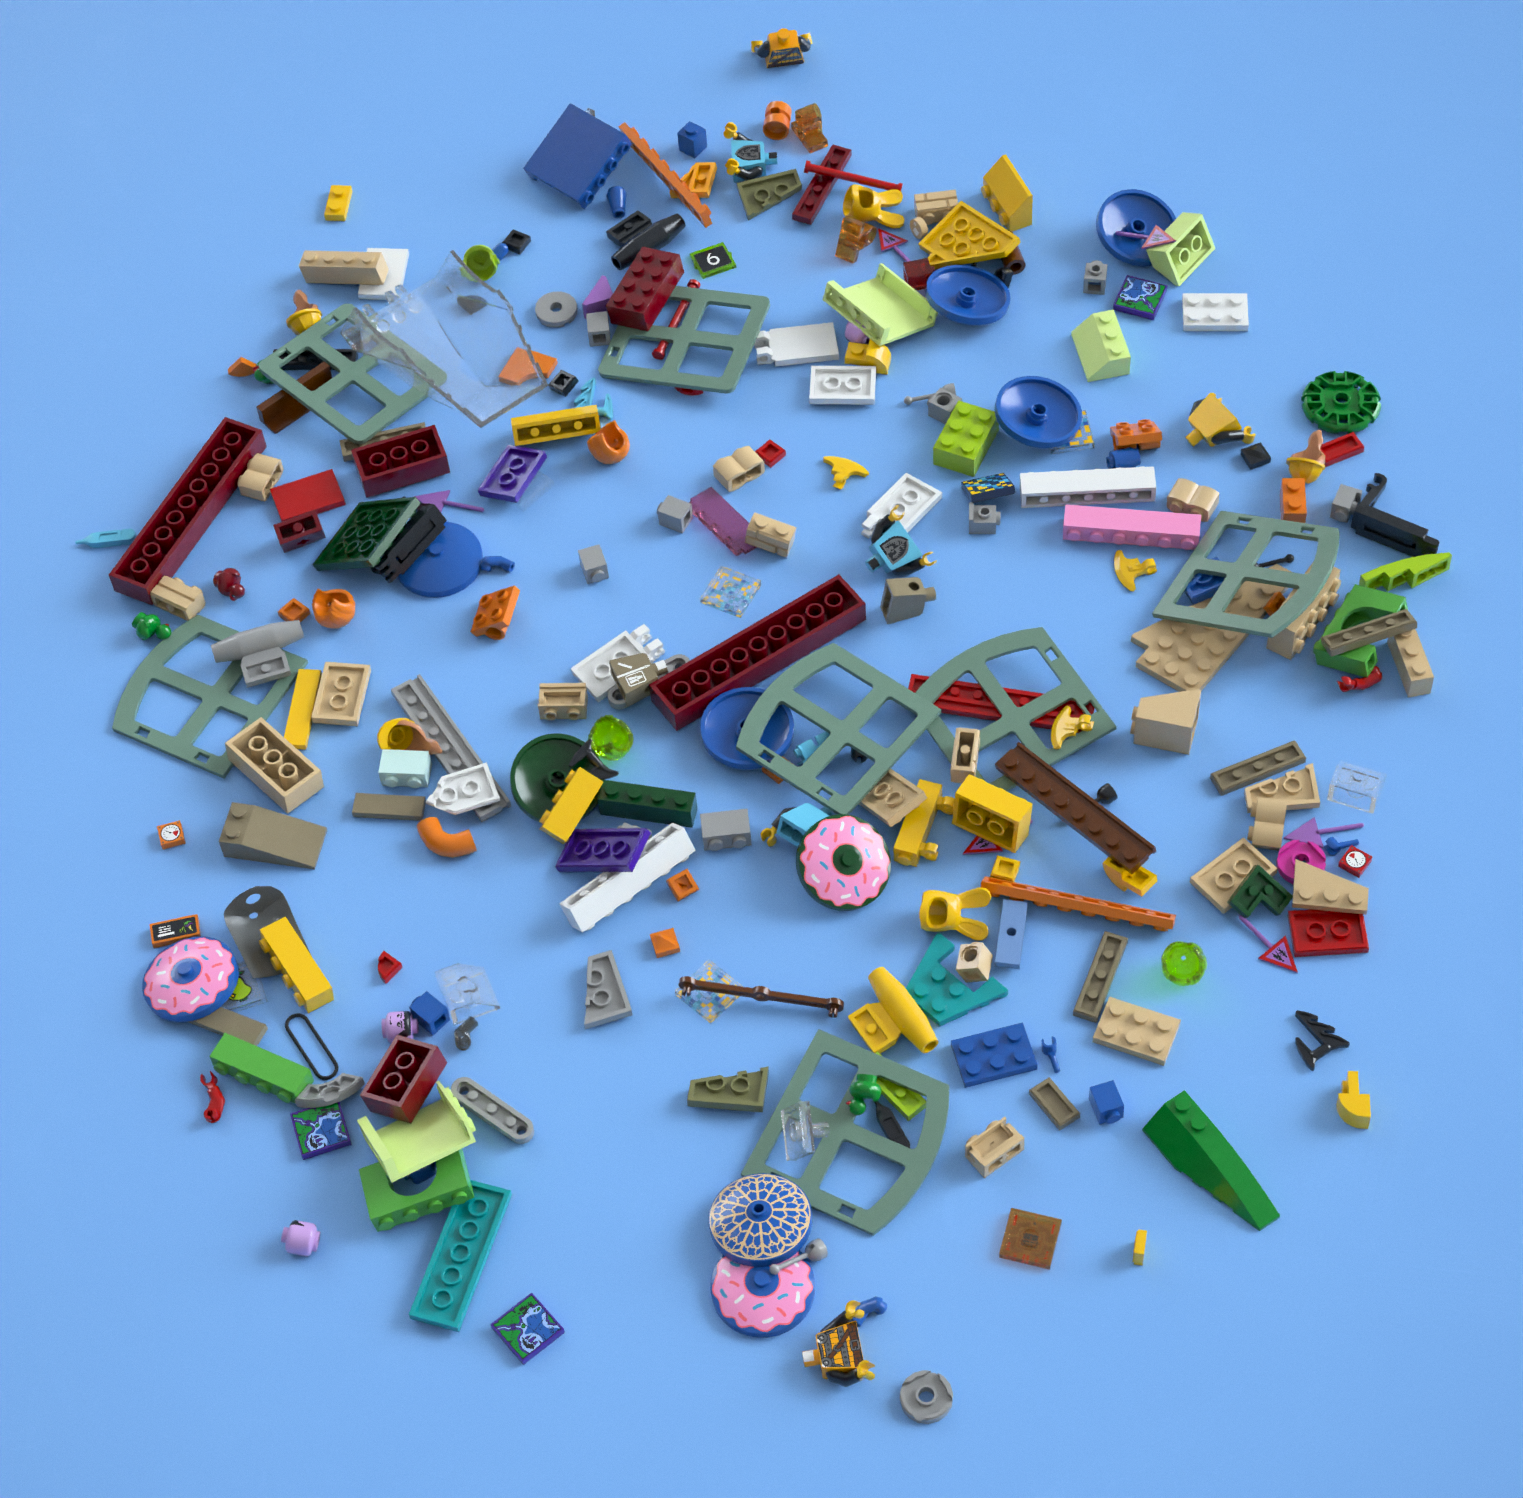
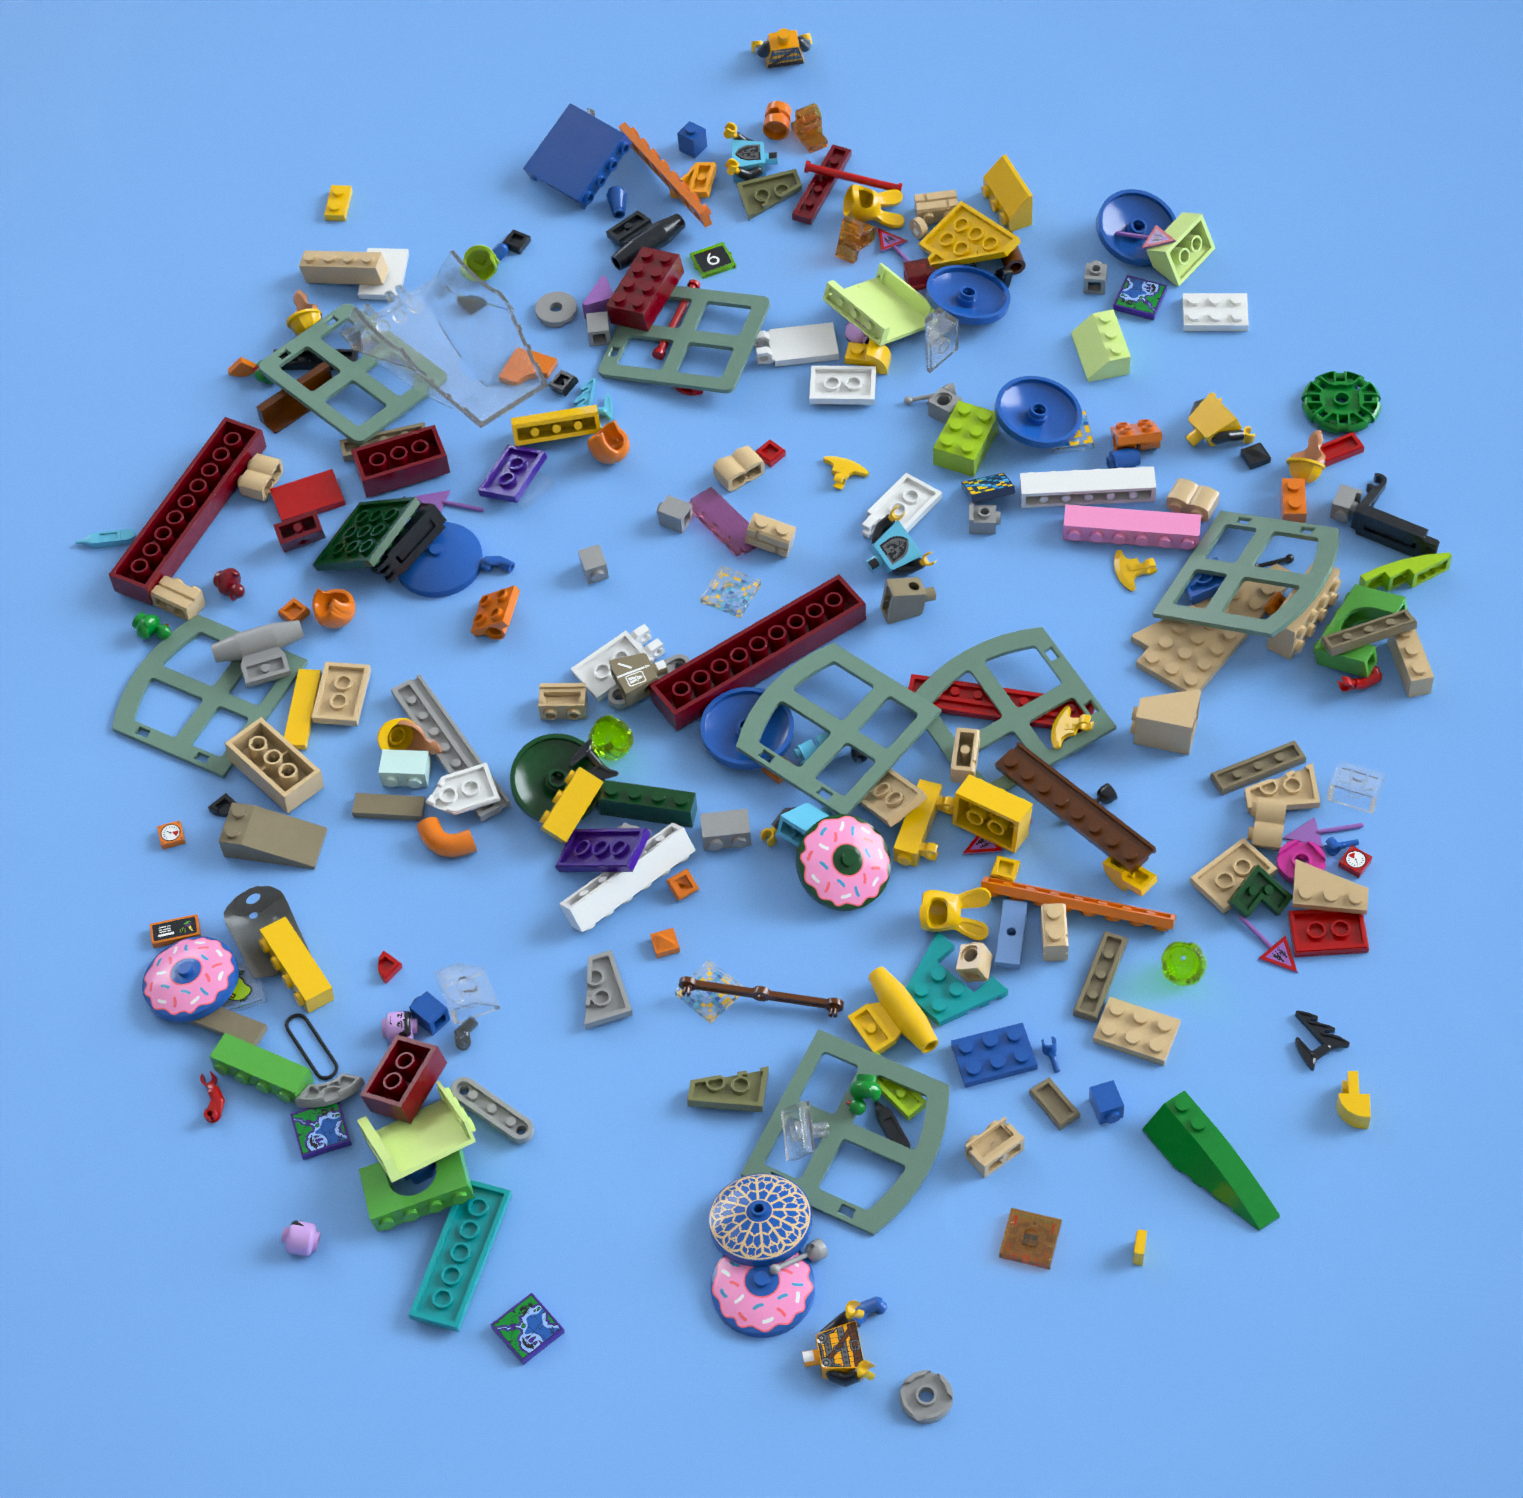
none -> black tile [208,793,237,817]
none -> clear slope [924,307,959,373]
none -> tan brick [1040,903,1069,961]

